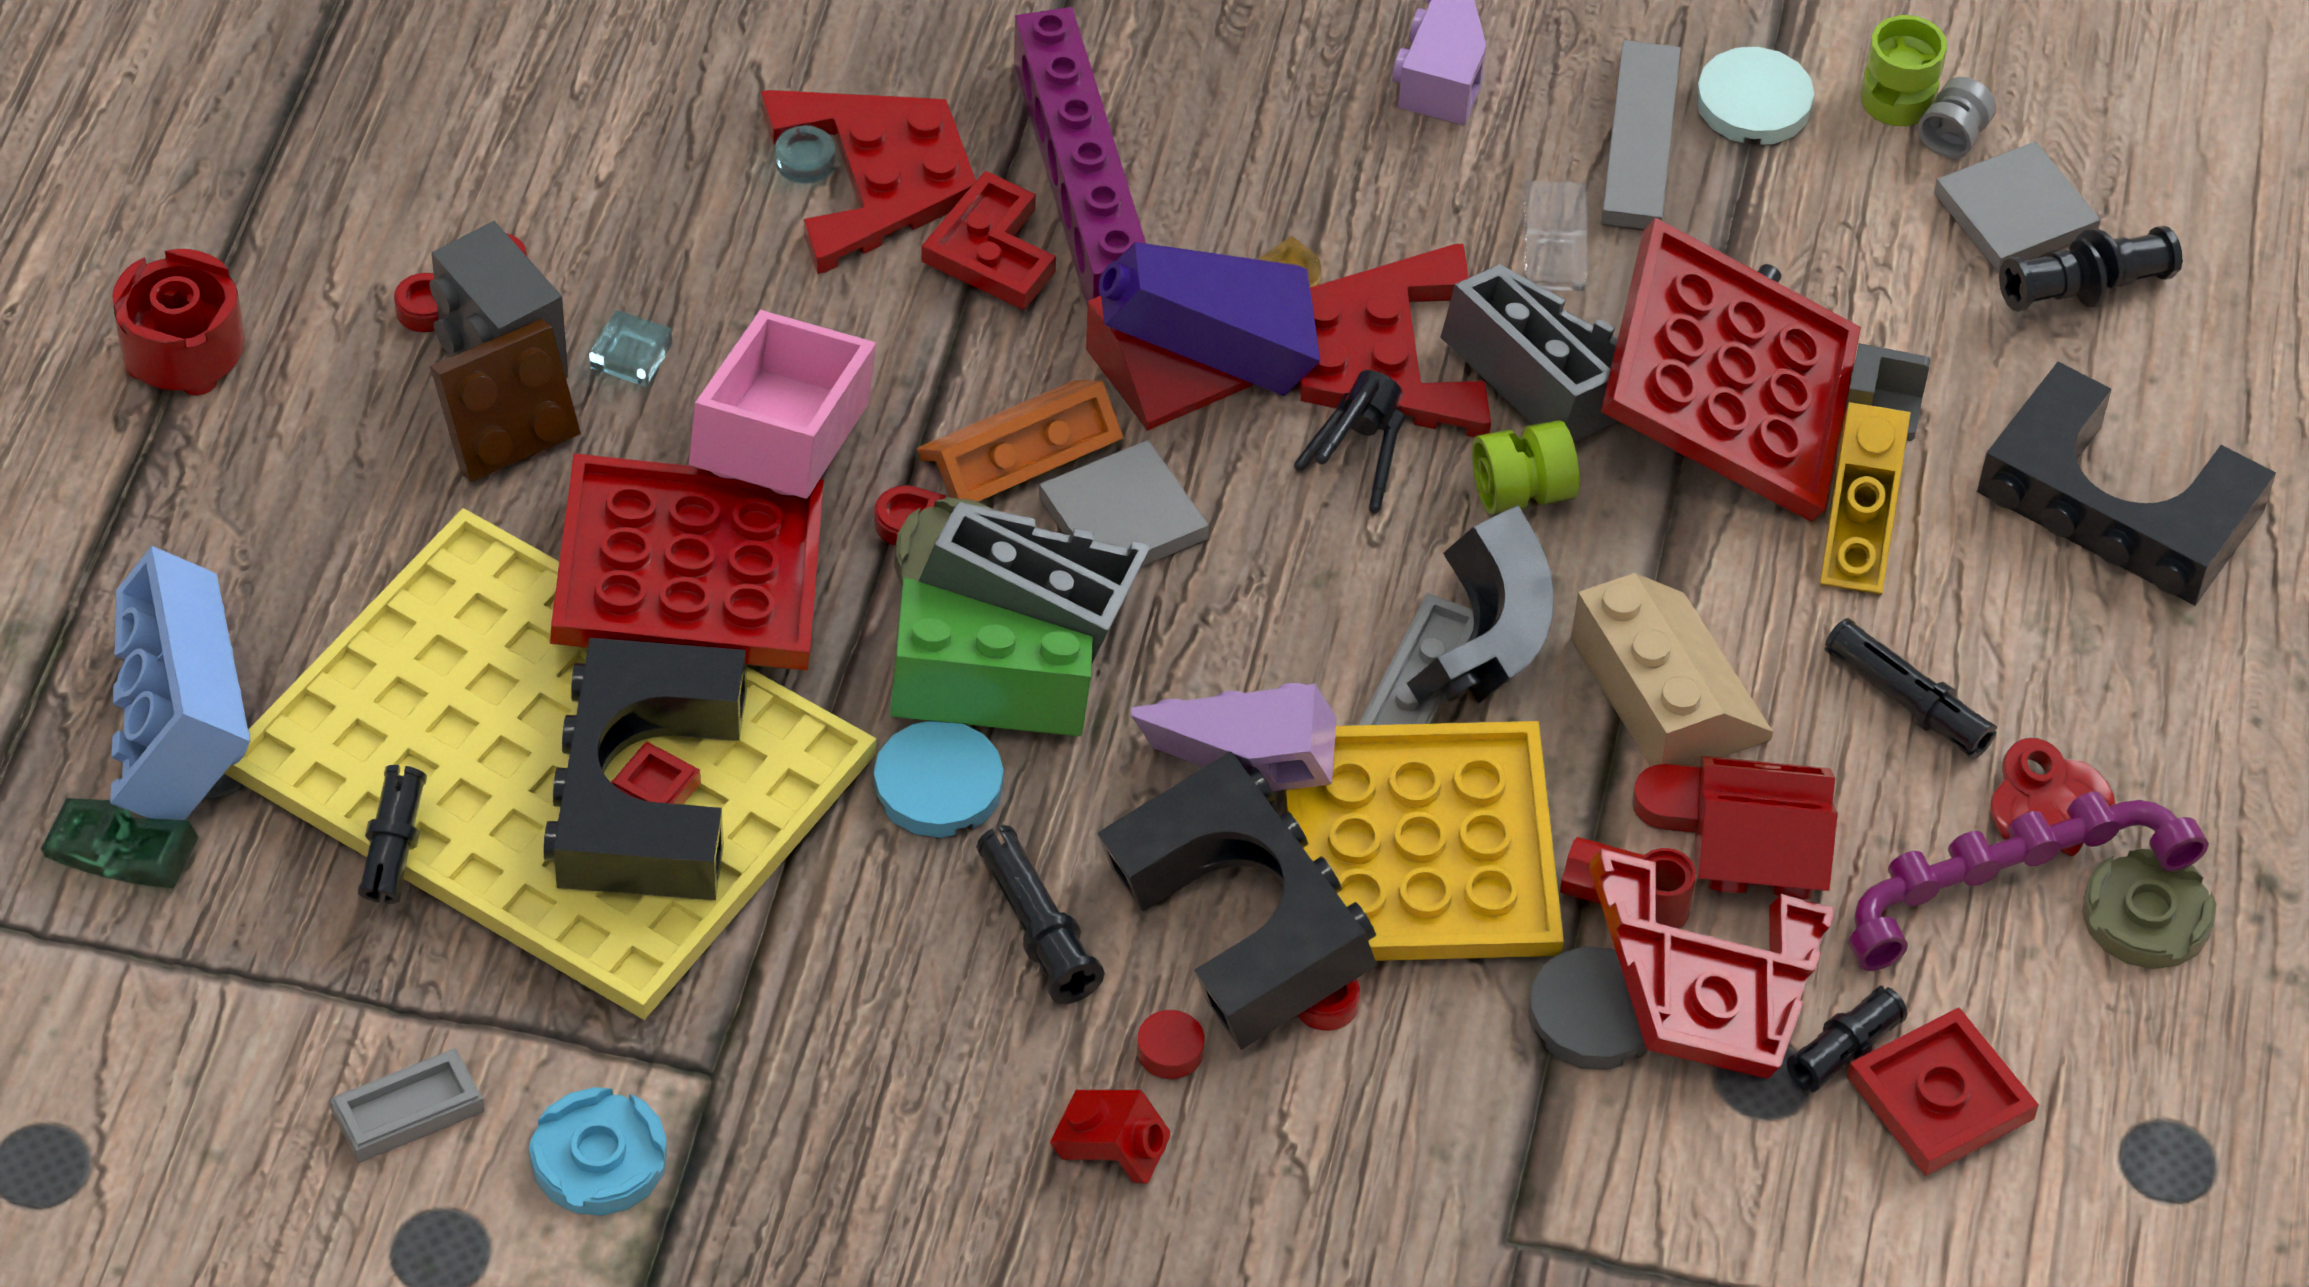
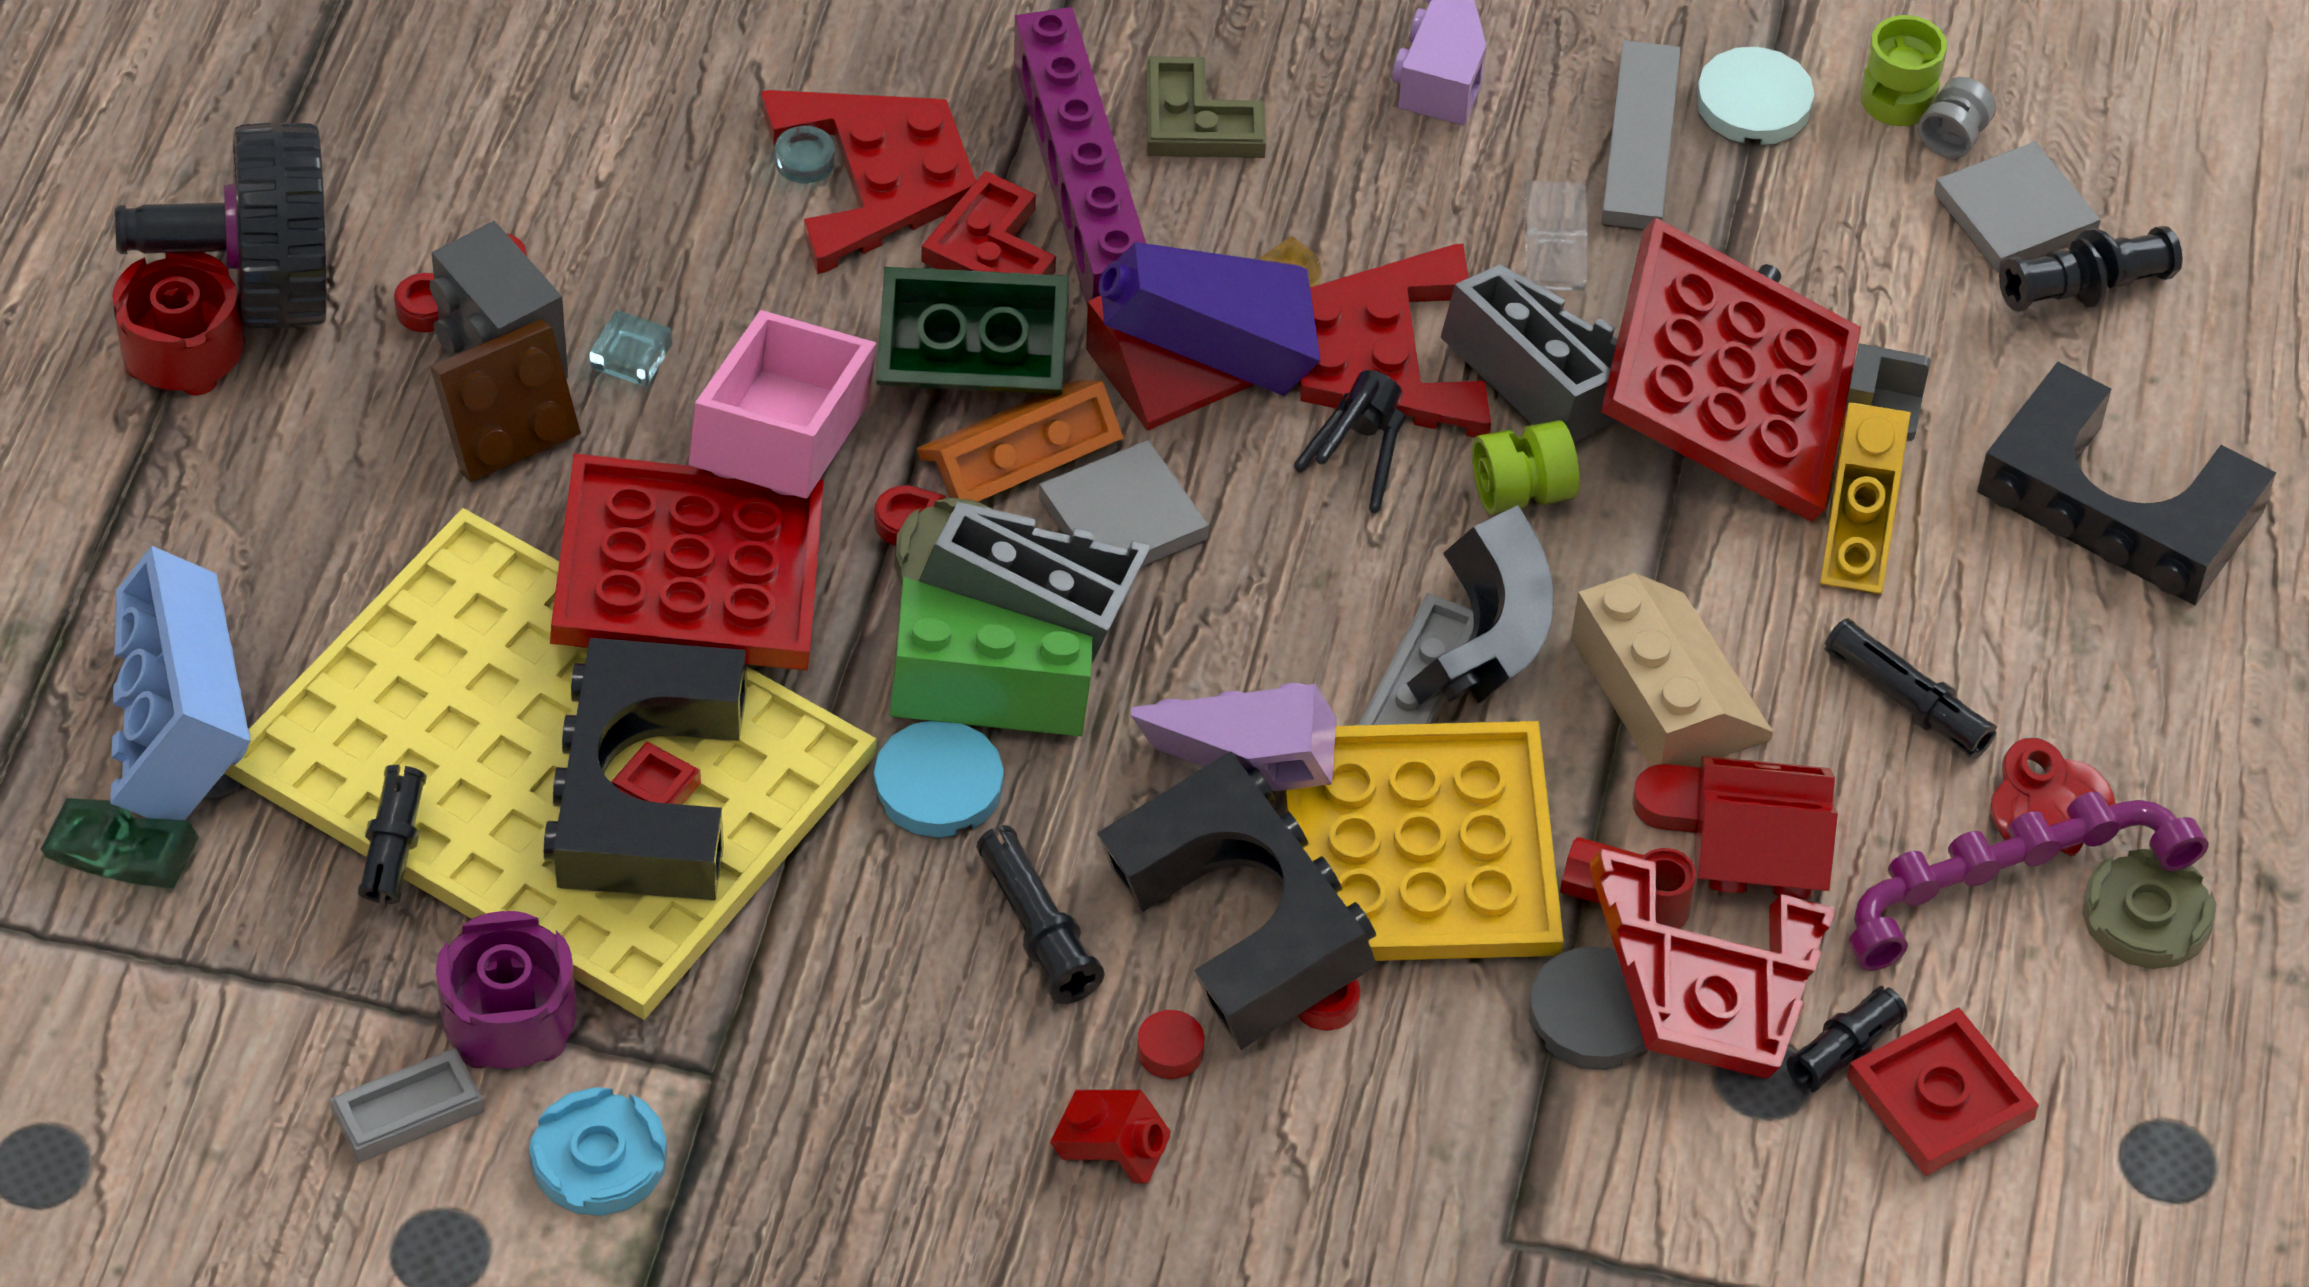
none -> black wheel [115,122,327,328]
none -> magenta brick [436,911,577,1069]
none -> dark green slope [876,267,1069,394]
none -> olive tile [1146,56,1266,158]

